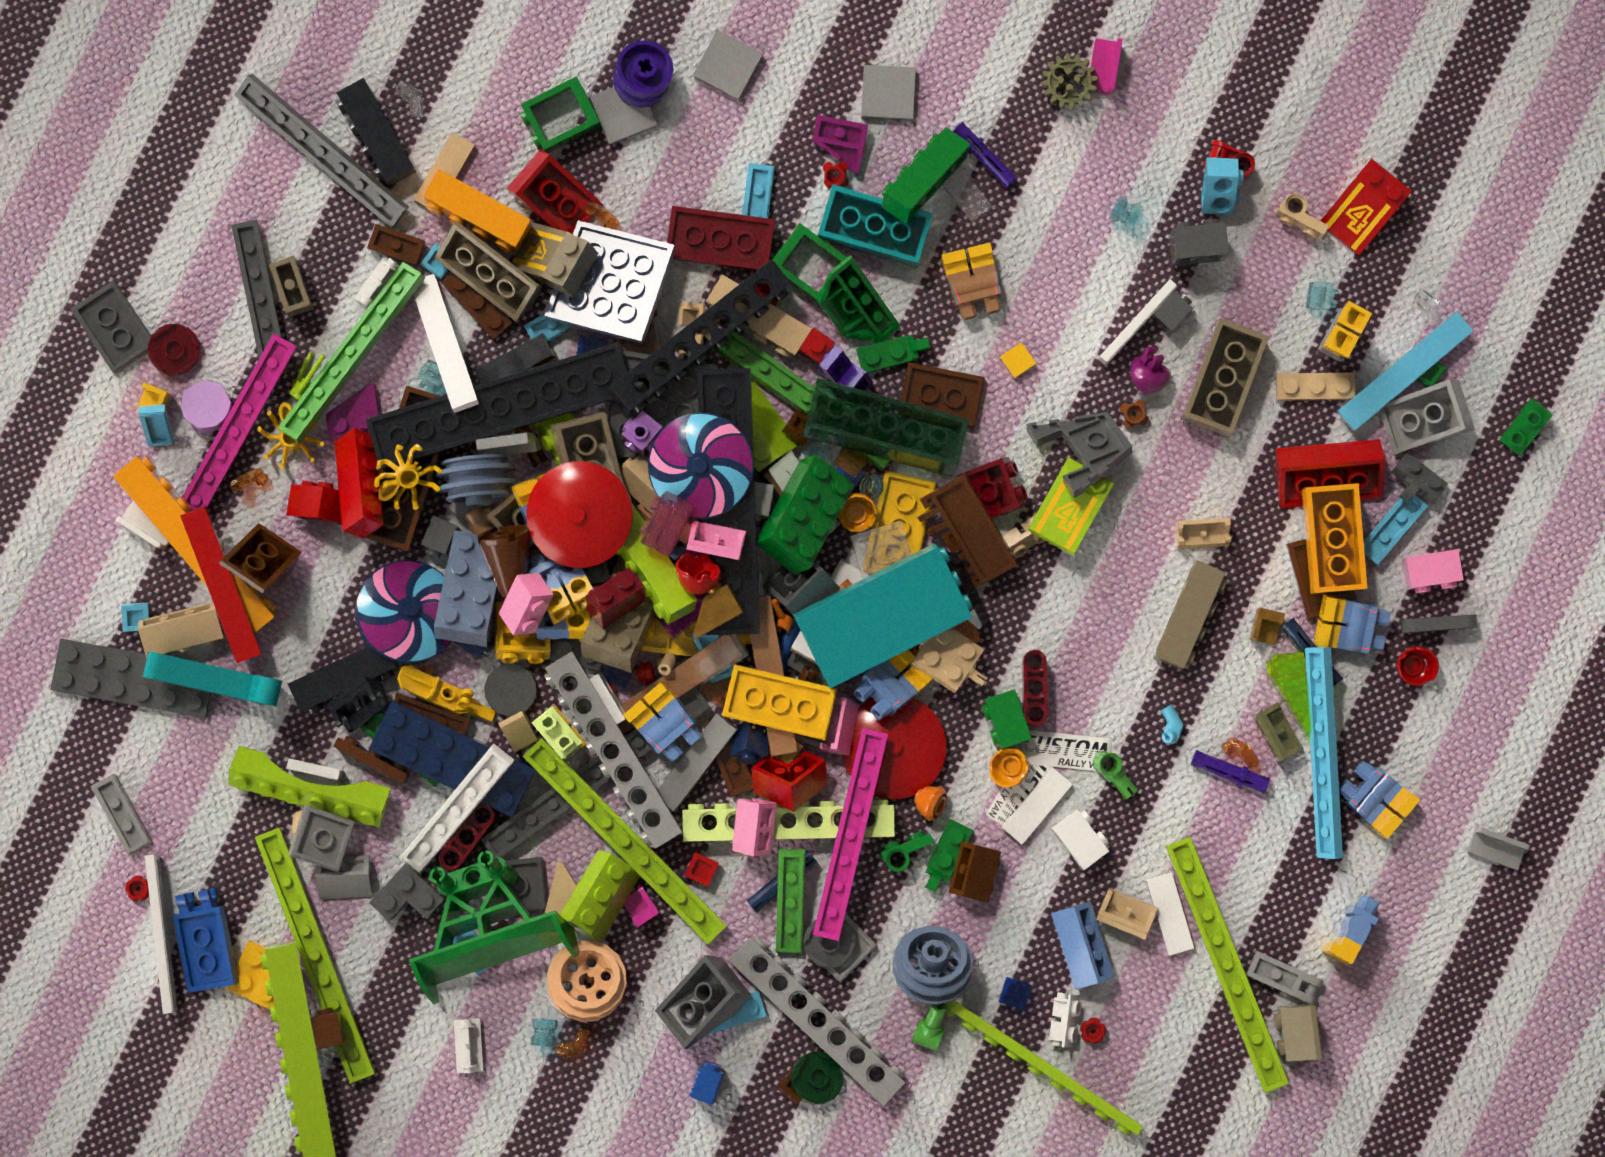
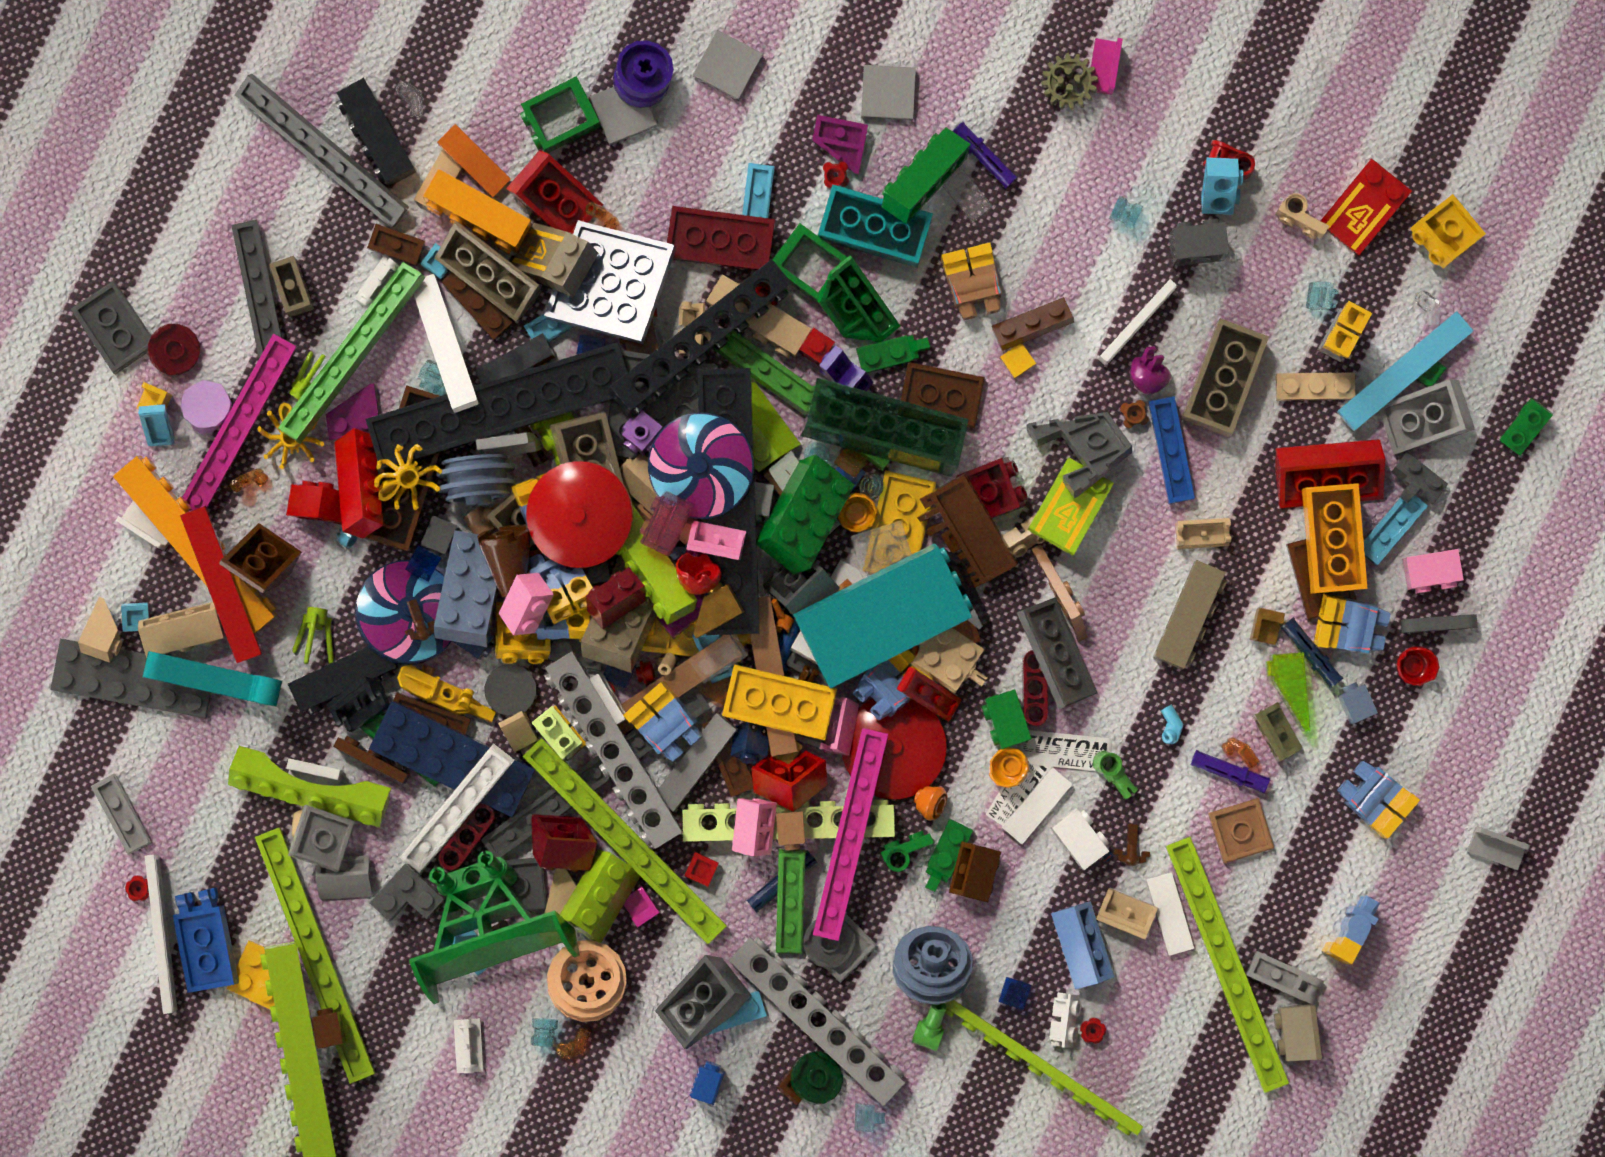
reddish brown plate [782,410,817,446] -> none
dark grey brick [1151,291,1193,334] -> none
medium azure plate [1305,647,1343,859] -> none
none -> tan slope [78,597,122,663]
none -> lime plant [292,607,334,664]
none -> medium azure hinge [336,527,358,549]
none -> clear blue plate [405,546,441,582]
none -> reddish brown piece [405,599,435,641]
none -> orange tile [437,124,511,198]
none -> dark red slope [531,814,597,872]
none -> medium nougat brick [776,811,805,850]
none -> clear light blue tile [855,1103,885,1132]
none -> red tile [897,666,962,722]
none -> reddish brown plate [991,297,1075,351]
none -> dark grey tile [1017,597,1097,709]
none -> medium nougat wing [1032,544,1088,642]
none -> reddish brown piece [1114,824,1150,866]
none -> blue plate [1148,396,1195,504]
none -> medium nougat tile [1208,798,1274,864]
none -> sand blue brick [1338,682,1378,724]
none -> yellow plate [1410,194,1486,268]

